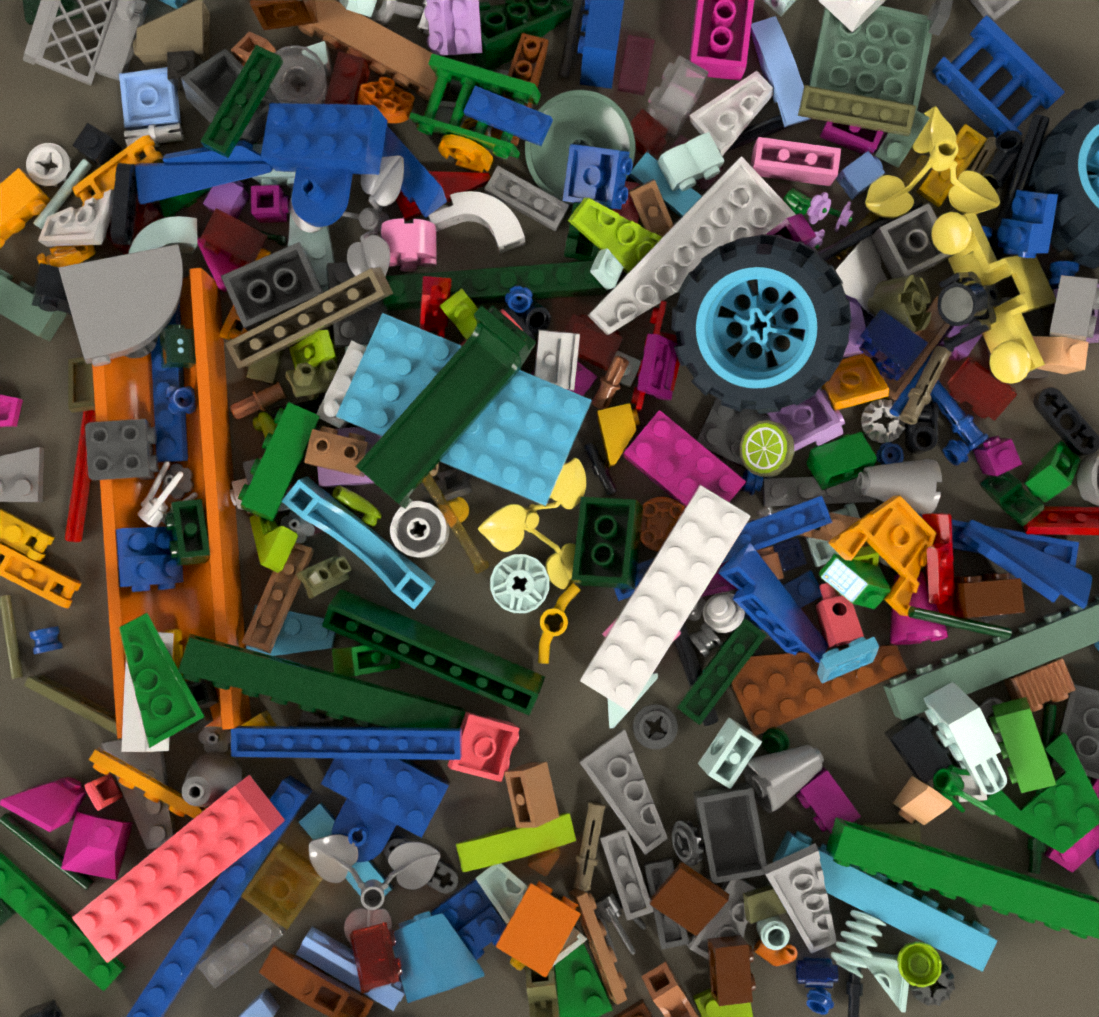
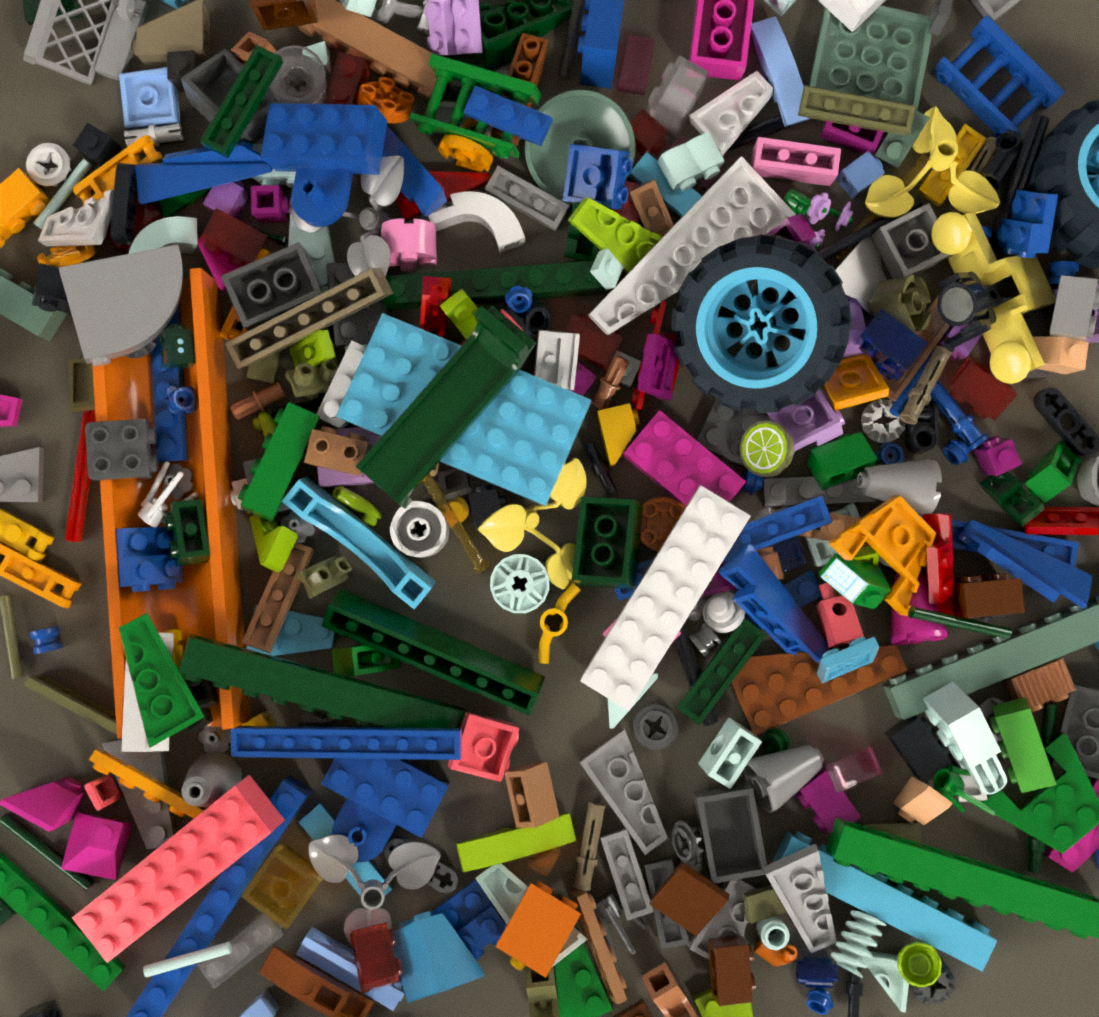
none -> light aqua bar [143,942,232,977]
none -> black brick [468,485,507,529]
none -> clear pink tile [825,746,883,792]

